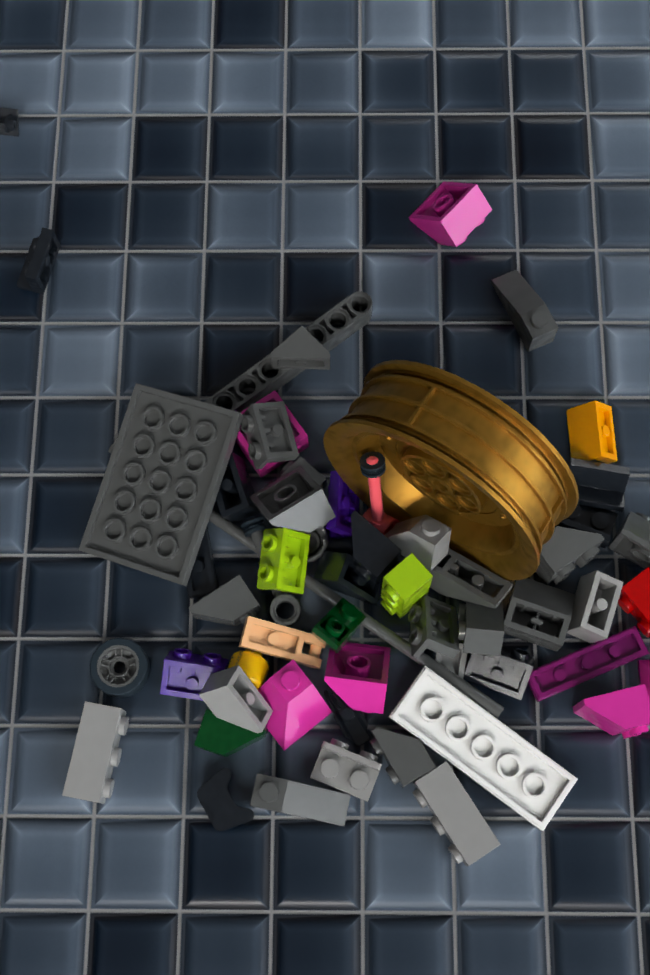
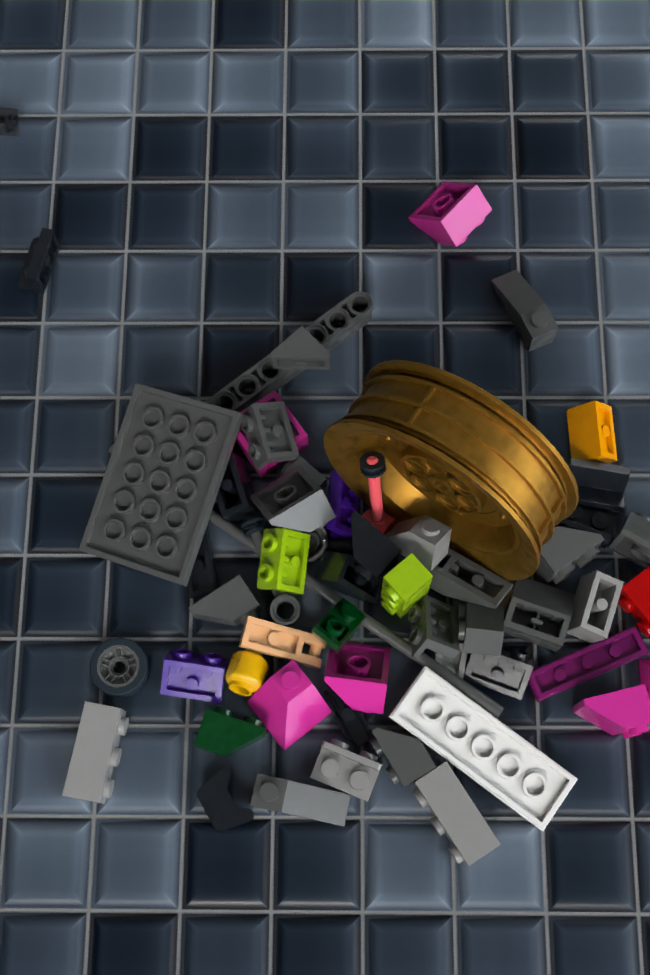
light grey slope [199,665,273,733] -> none

